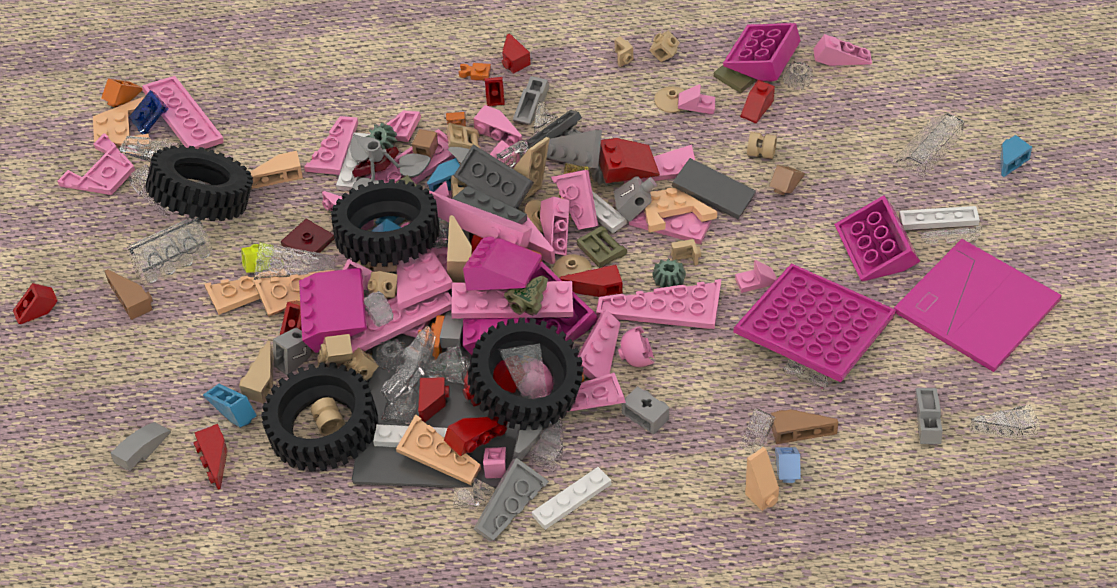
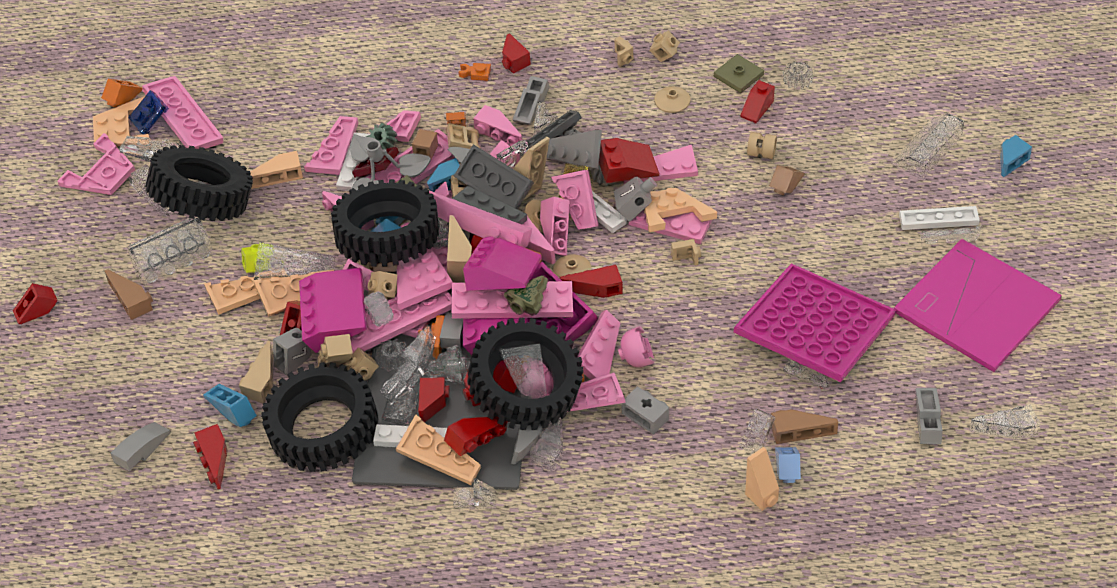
dark red plate [281,218,335,262] -> none
tan wheel [310,397,345,436] -> none
light grey wing [473,458,549,541] -> none
bright pink slope [483,447,506,479] -> none
red slope [484,77,505,106] -> none
white plate [532,467,611,530] -> none
olive plate [577,226,627,268] -> none
bright pink wing [596,279,721,329] -> none
sand green gear [652,258,686,288] -> none
dark grey tile [672,158,756,219] -> none
bright pink slope [678,84,715,114] -> none
dark pink slope [723,23,801,82] -> none
bright pink slope [735,260,777,293] -> none
bright pink slope [813,34,872,66] -> none
dark pink slope [834,195,921,281] -> none

